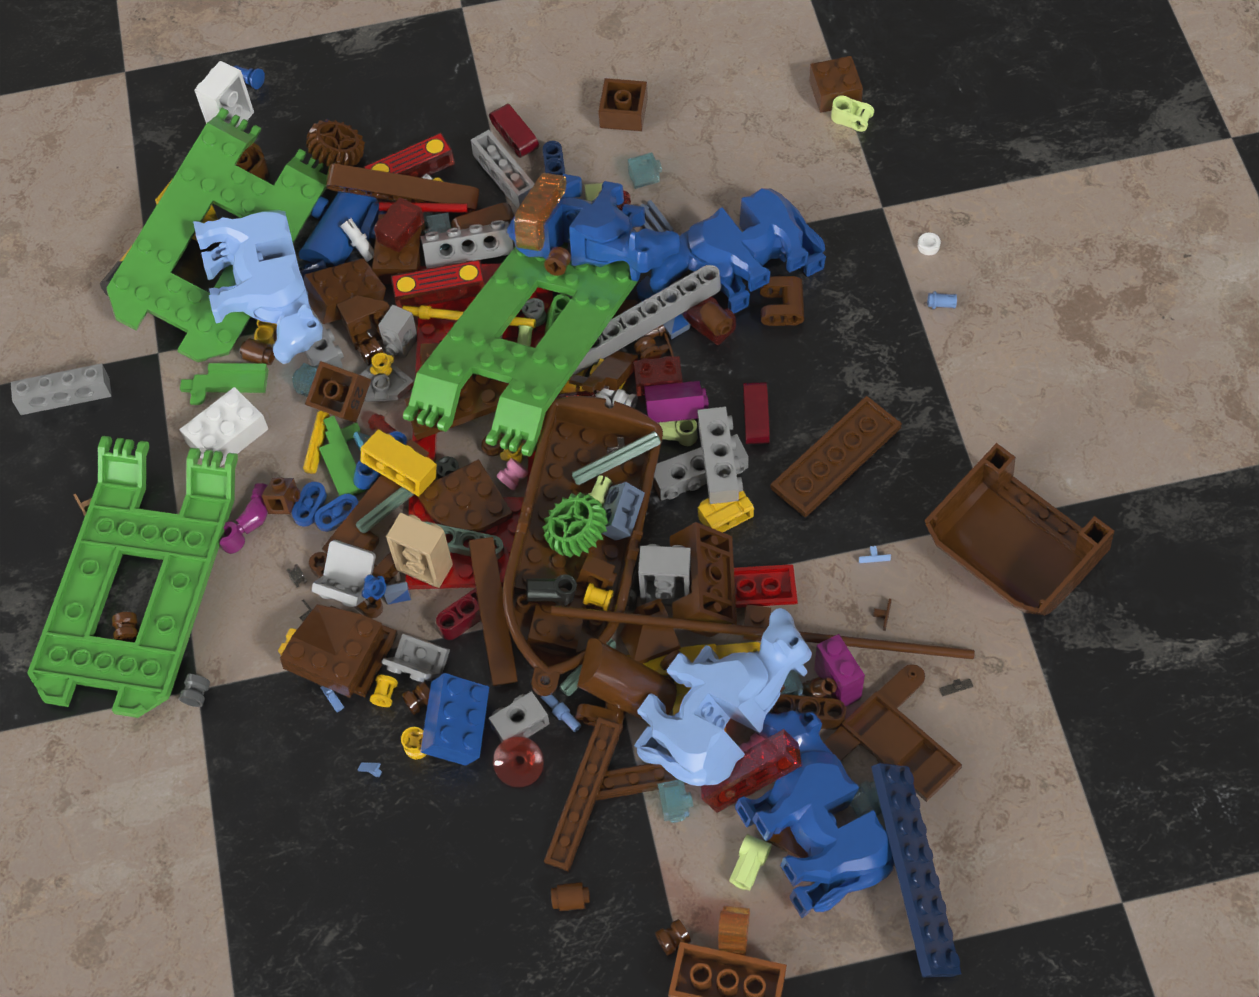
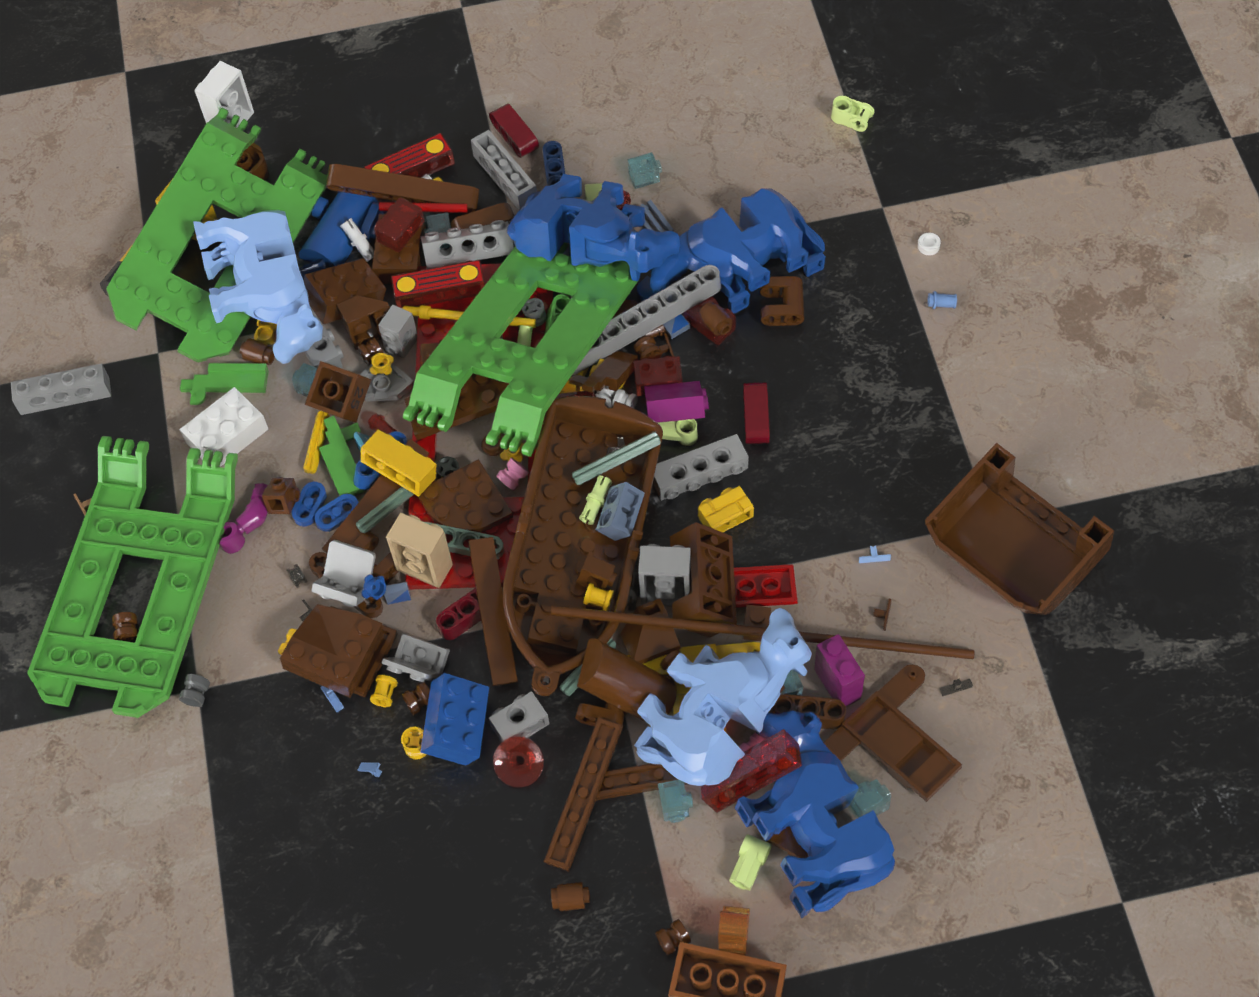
blue pin [233,65,265,89] -> none
reddish brown gear [306,119,365,167] -> none
clear orange beam [514,173,566,251] -> none
pearl dark grey piece [526,574,577,606] -> none
medium blue bar [541,694,581,732] -> none
bright green gear [542,492,609,558] -> none
reddish brown wheel [544,247,571,276] -> none
reddish brown brick [598,78,648,132] -> none
light grey brick [698,407,743,504] -> none
reddish brown plate [770,396,902,518] -> none
reddish brown pin [801,677,837,697] -> none
reddish brown brick [809,56,863,113] -> none
dark blue plate [871,763,961,977] -> none

